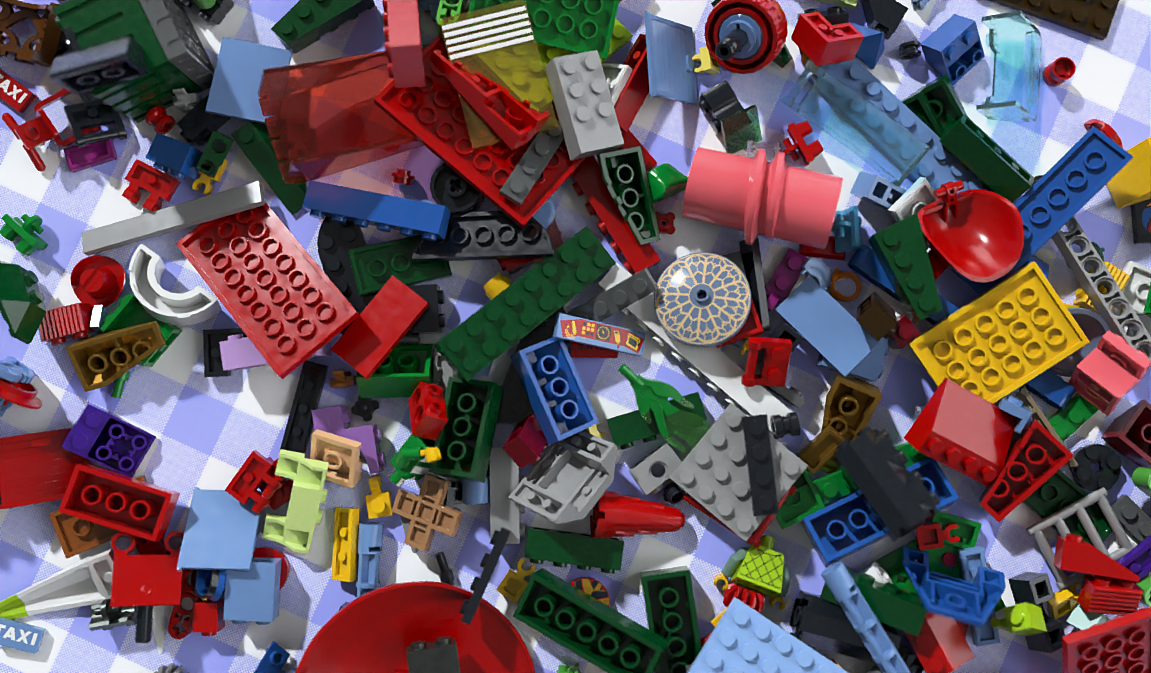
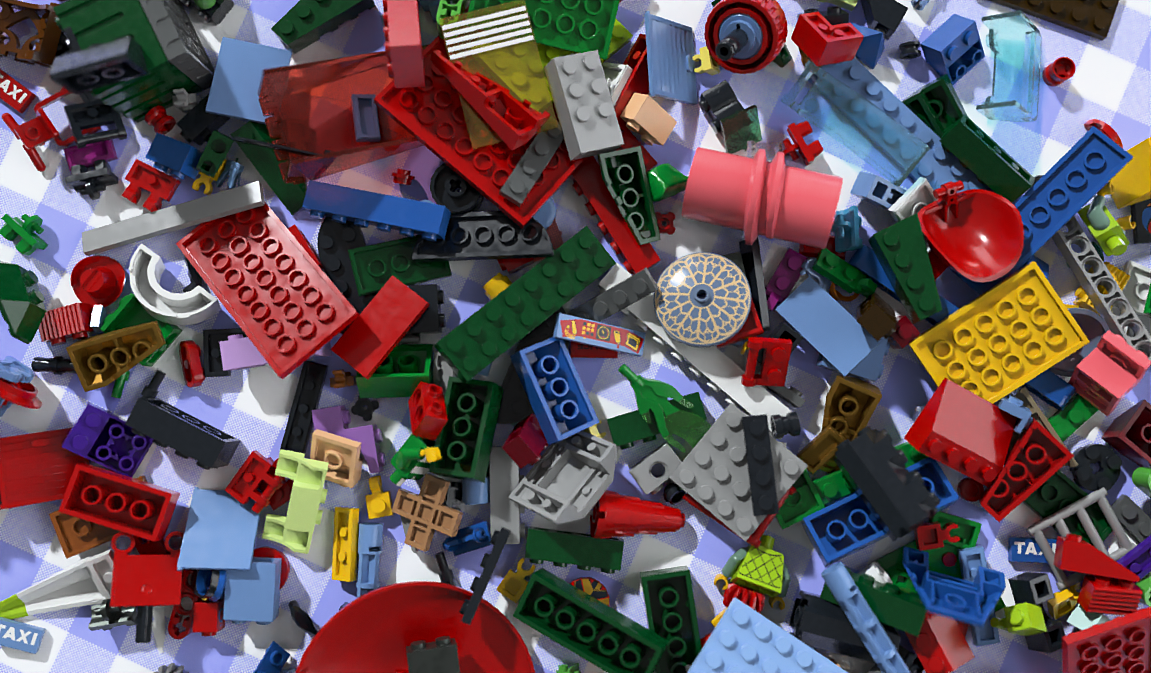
none -> black pin [31,356,77,375]
none -> black hips [65,159,119,200]
none -> black brick [125,398,241,470]
none -> black bar [141,370,166,398]
none -> red plate [179,340,205,388]
none -> black bar [183,255,202,293]
none -> flat silver piece [215,157,245,189]
none -> black sword [233,136,341,165]
none -> red tile [288,224,323,269]
none -> black bar [288,600,318,637]
none -> medium blue tile [351,94,381,142]
none -> blue hinge [442,521,492,556]
none -> light nougat brick [620,93,677,146]
none -> green hinge [812,248,878,298]
none -> red tile [957,477,984,502]
none -> blue tile [1008,536,1057,563]
none -> torso [1077,180,1136,256]

